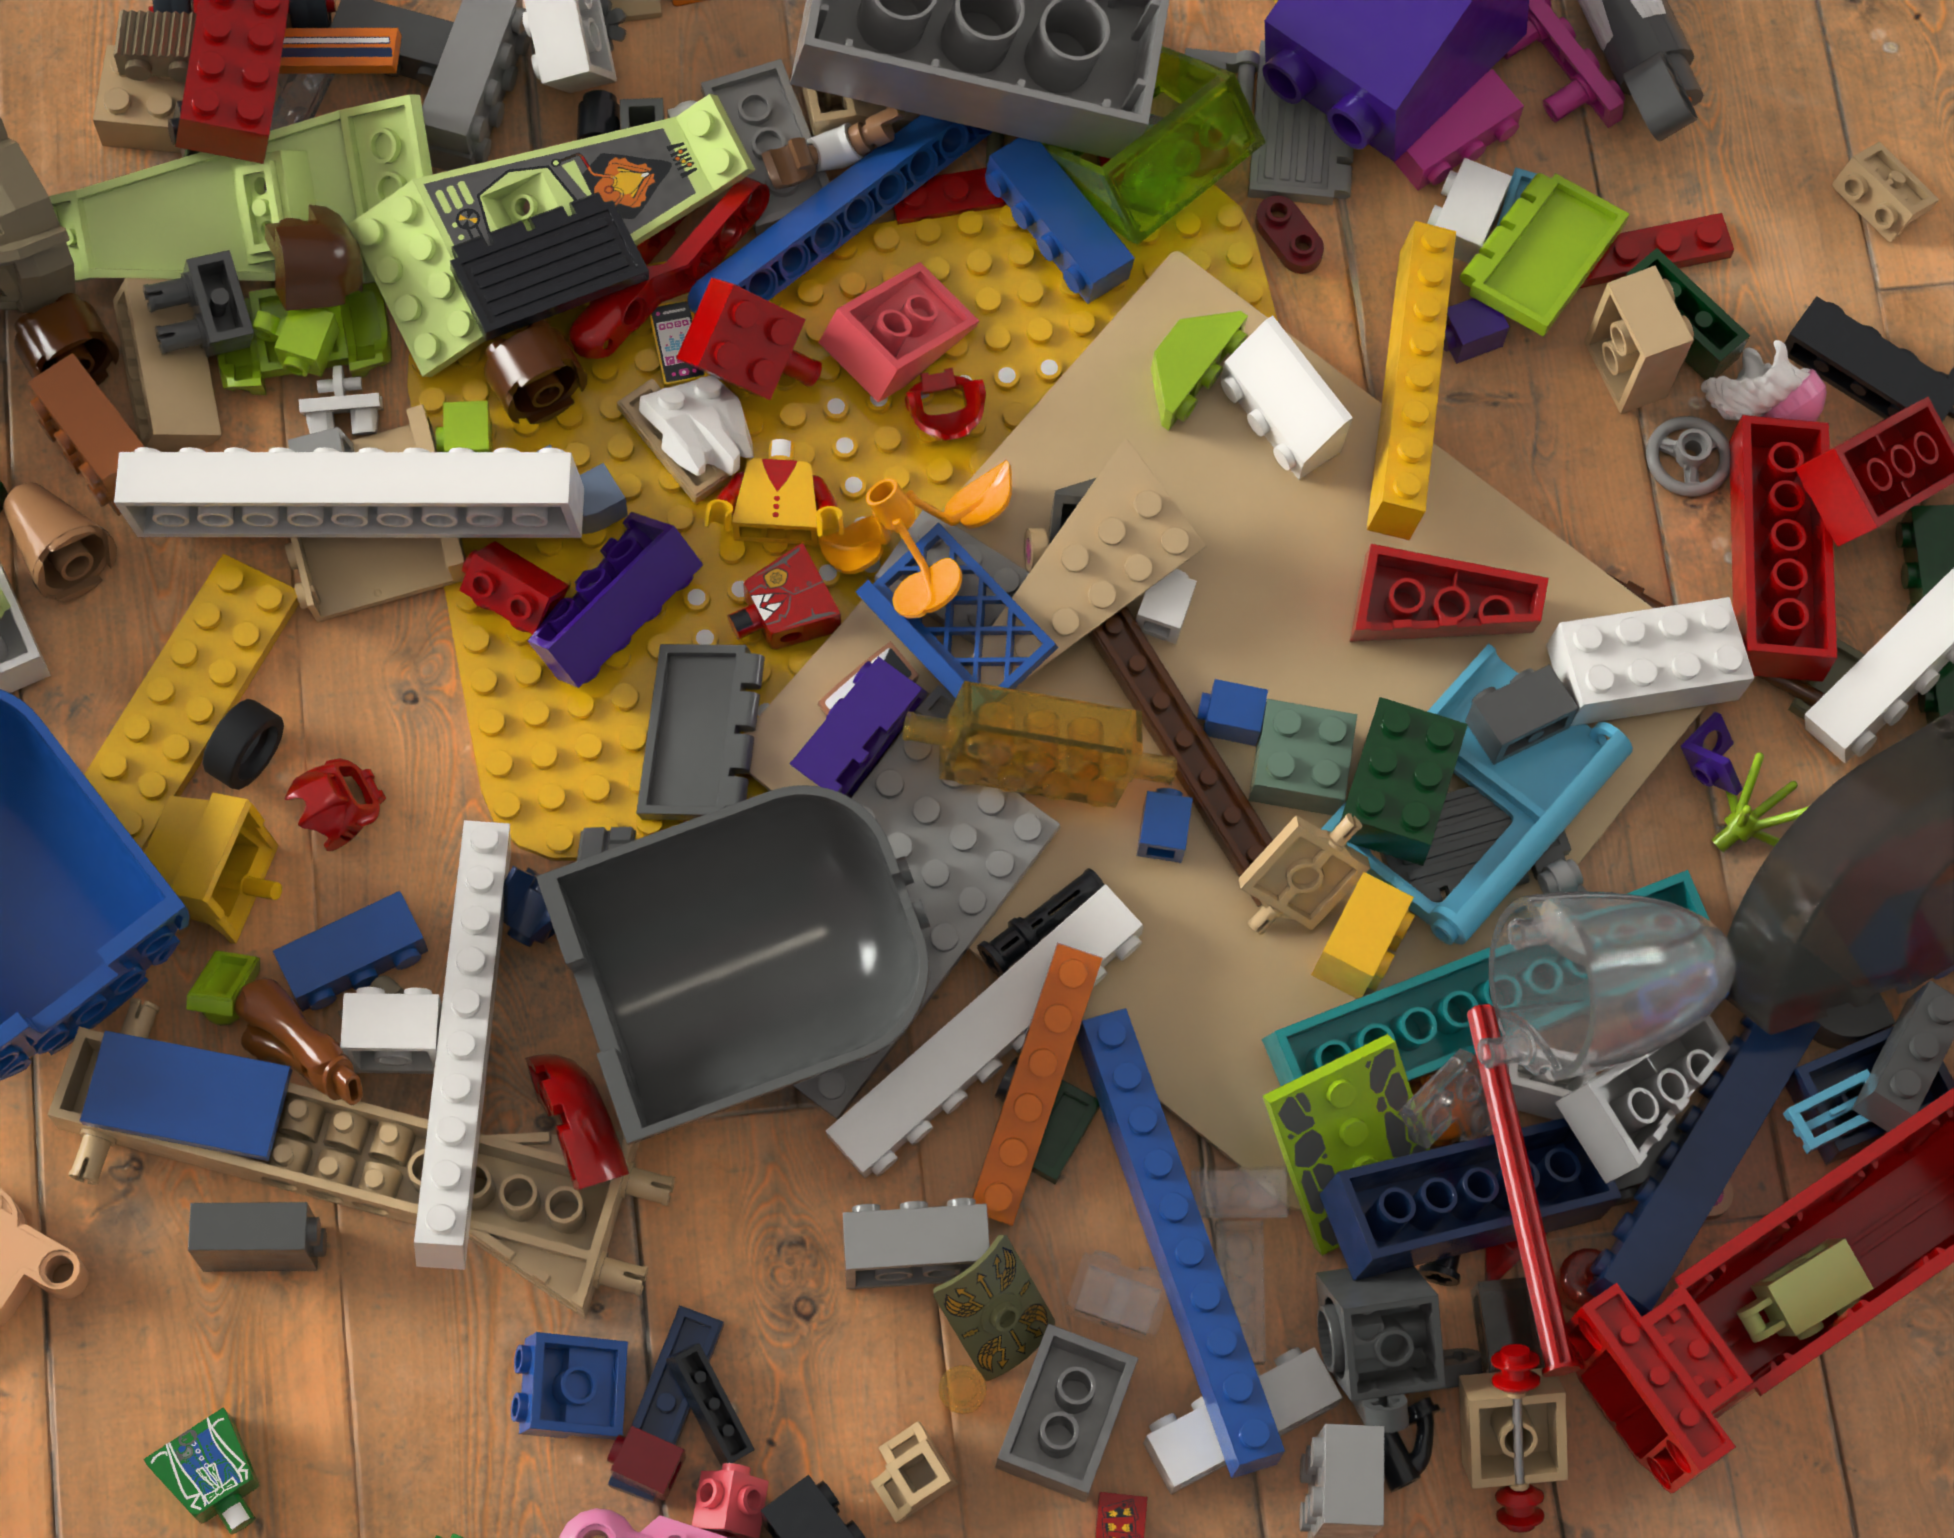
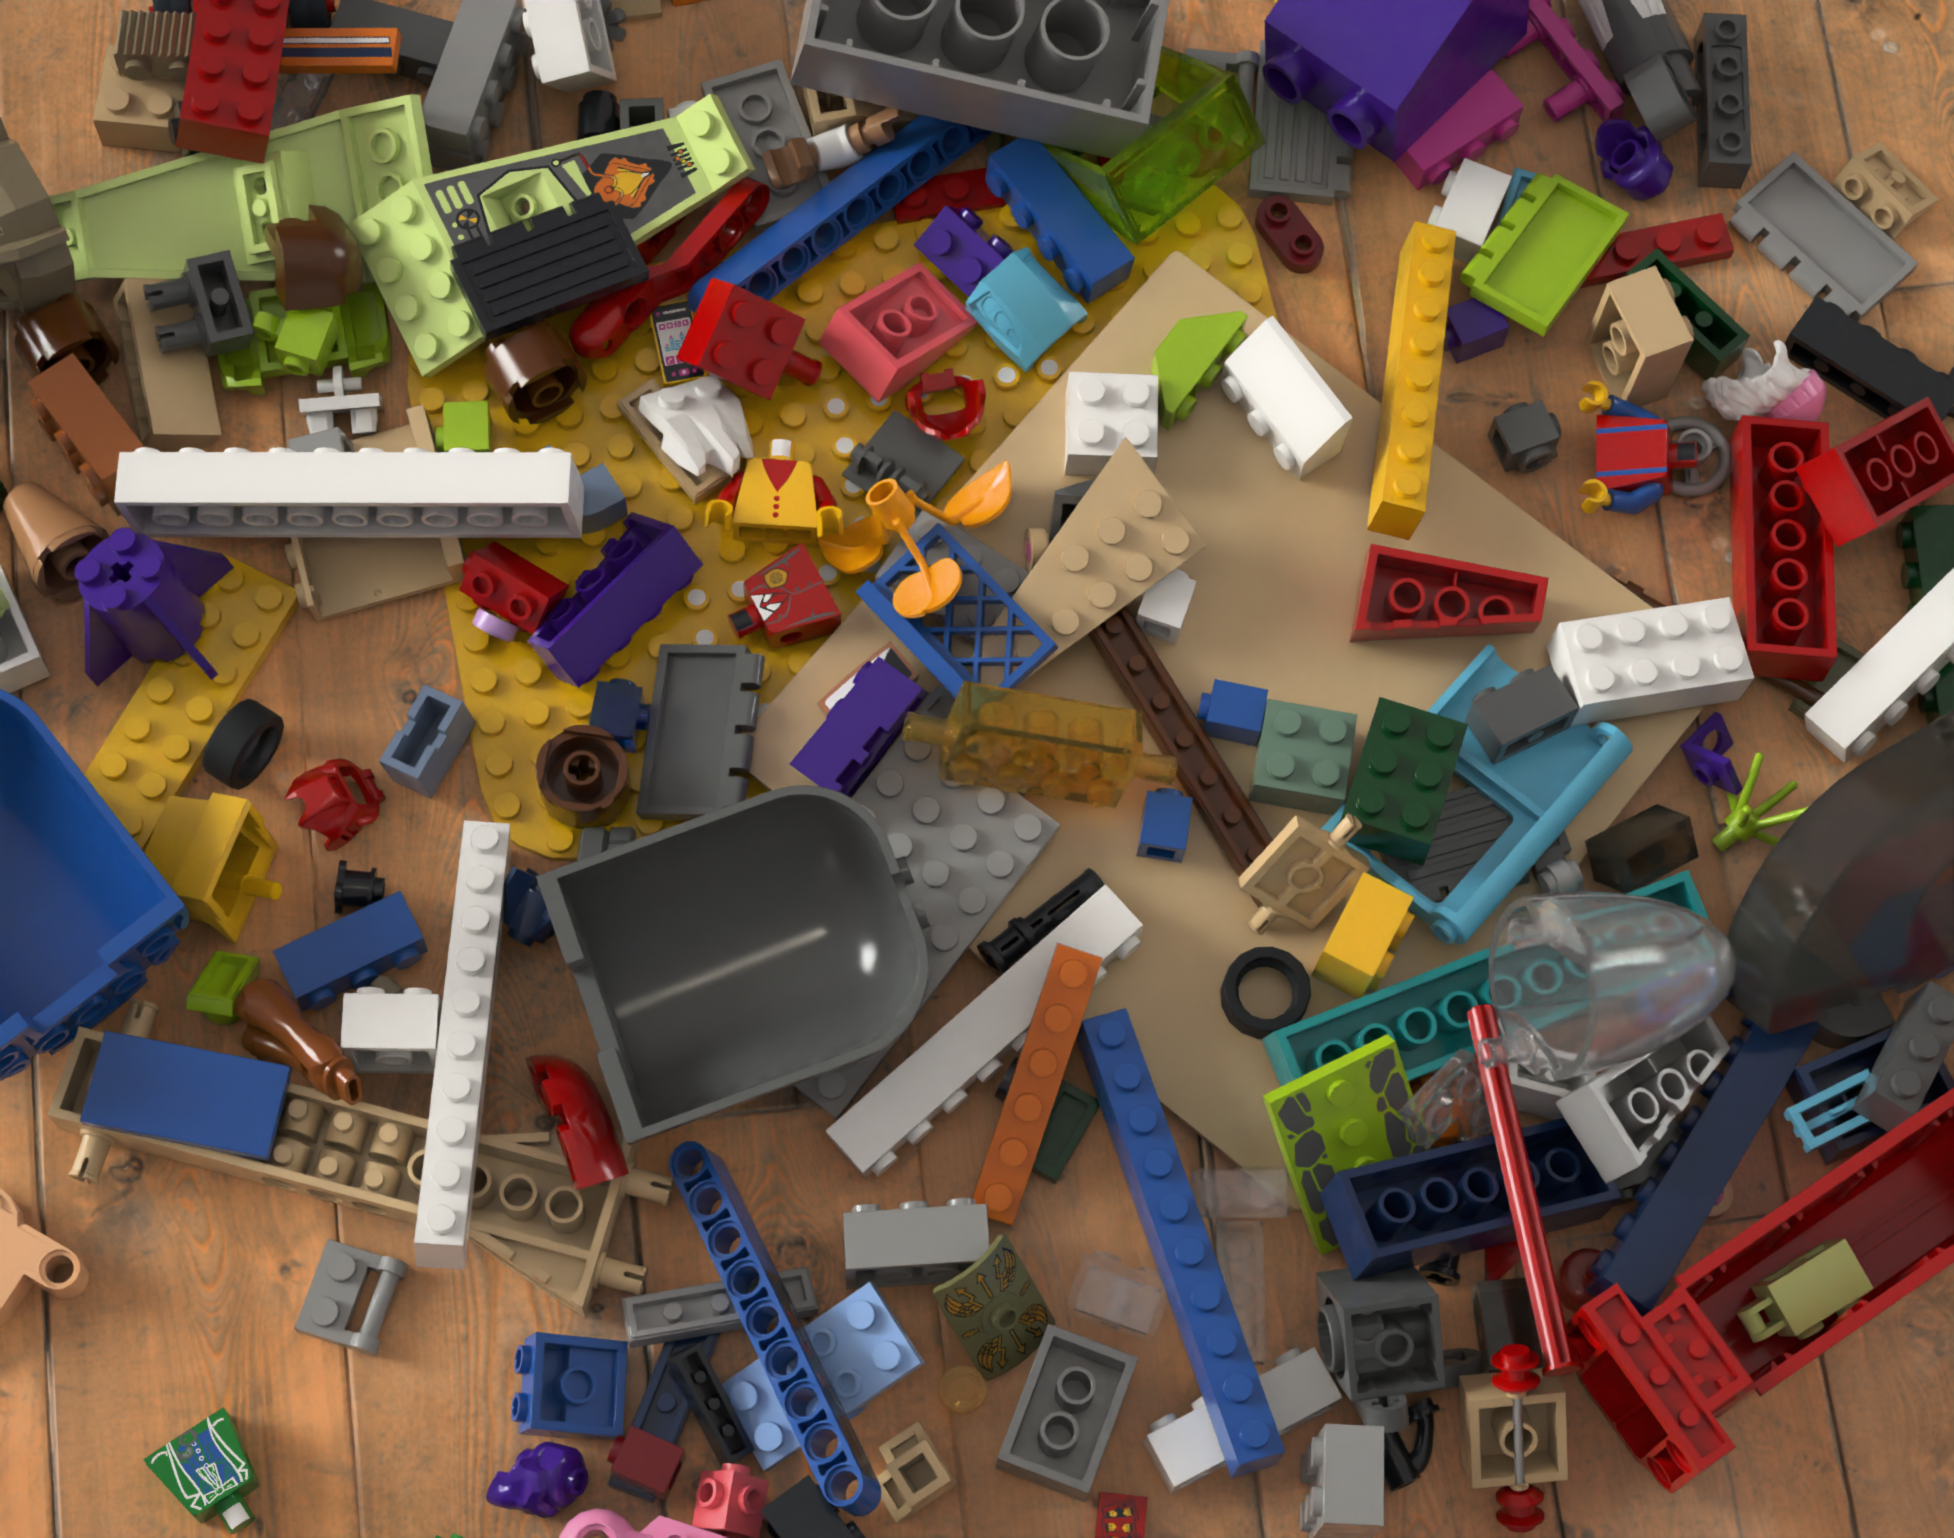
dark grey brick [188,1202,327,1272] -> none
none -> dark purple brick [74,528,234,687]
none -> light grey plate [294,1239,409,1356]
none -> black brick [334,860,385,914]
none -> sand blue brick [379,684,476,799]
none -> lavender tile [472,608,519,643]
none -> dark purple head [486,1442,588,1518]
none -> reddish brown brick [536,725,631,829]
none -> clear blue brick [589,678,651,753]
none -> light grey tile [621,1266,818,1349]
none -> blue beam [669,1141,882,1516]
none -> light blue plate [721,1282,925,1471]
none -> dark grey hinge [842,410,965,520]
none -> dark purple bracket [914,205,1014,297]
none -> medium azure slope [965,247,1088,373]
none -> white brick [1064,372,1158,476]
none -> black tyre [1220,947,1311,1039]
none -> dark grey brick [1488,400,1561,473]
none -> torso [1578,380,1698,515]
none -> clear smoke brick [1585,804,1699,894]
none -> dark purple head [1595,119,1673,201]
none -> dark grey brick [1694,13,1752,189]
none -> light grey hinge [1729,151,1919,322]

